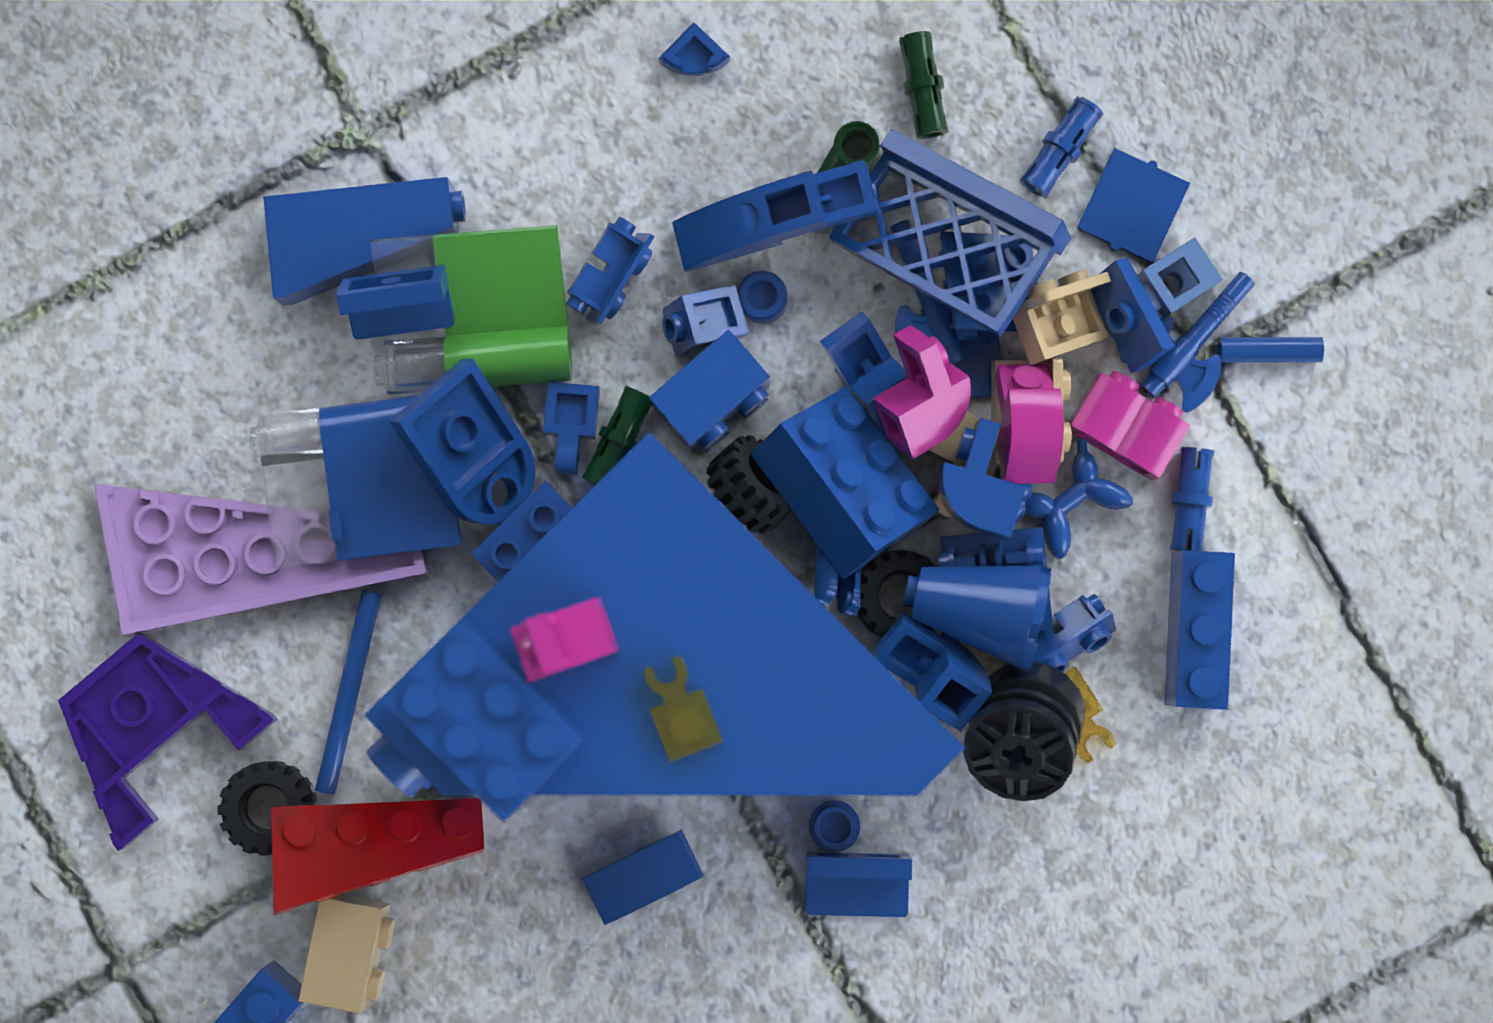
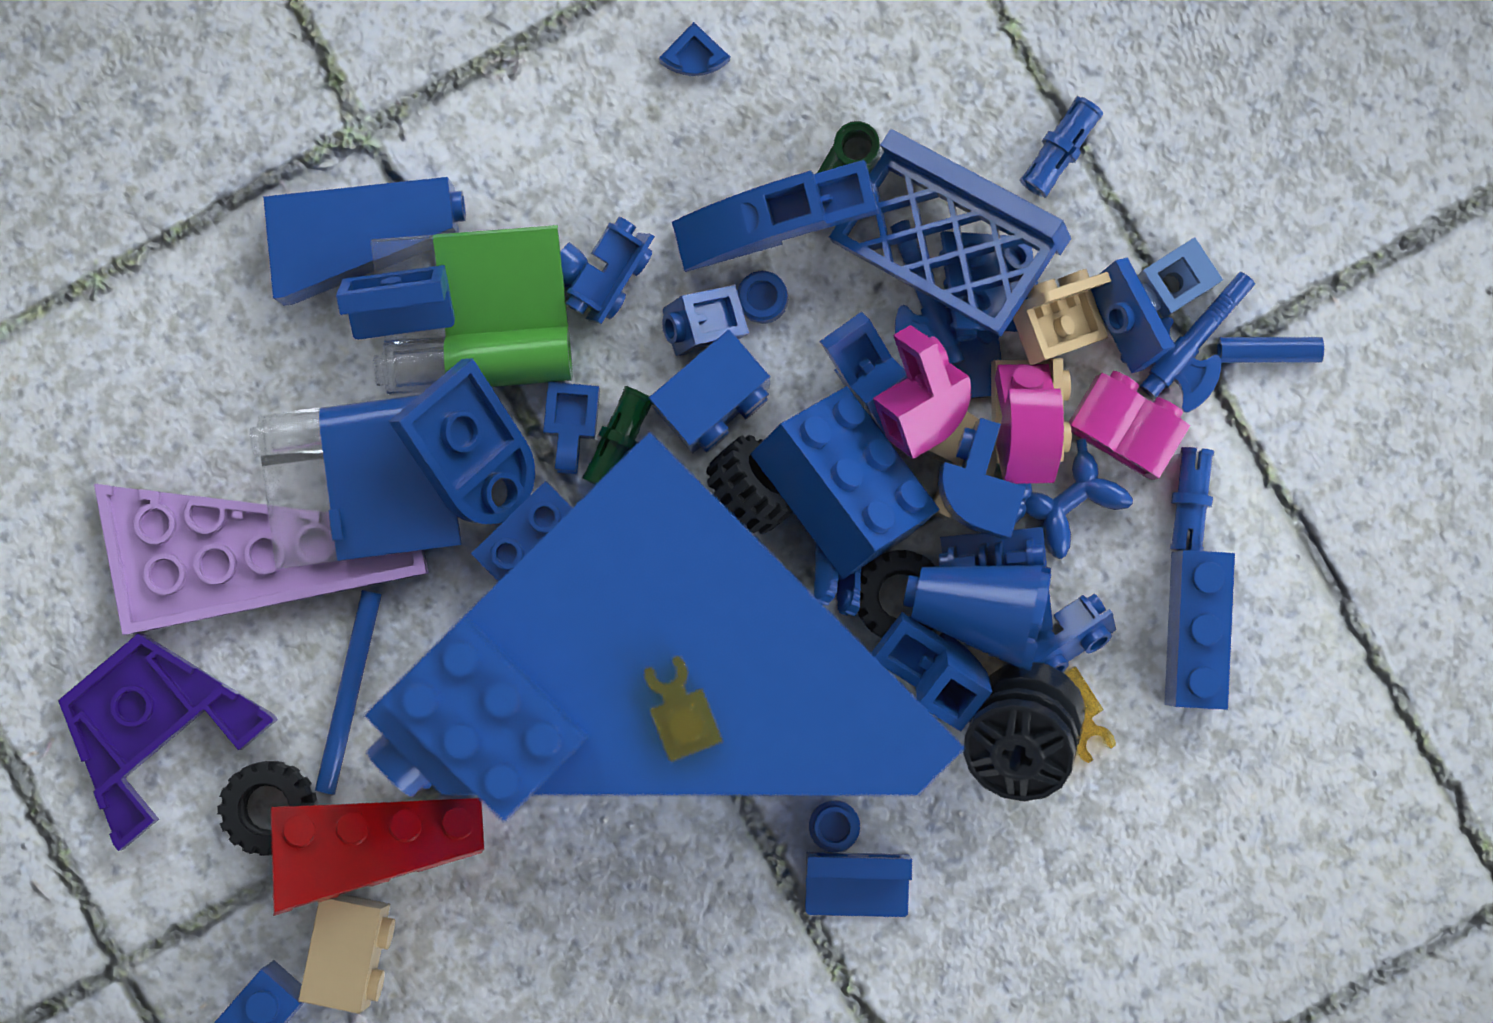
dark pink brick [510,598,619,682] -> none
blue slope [582,829,704,925] -> none
dark green pin [899,31,949,139] -> none
blue piece [1076,148,1190,264] -> none
none -> blue hinge [561,242,588,288]

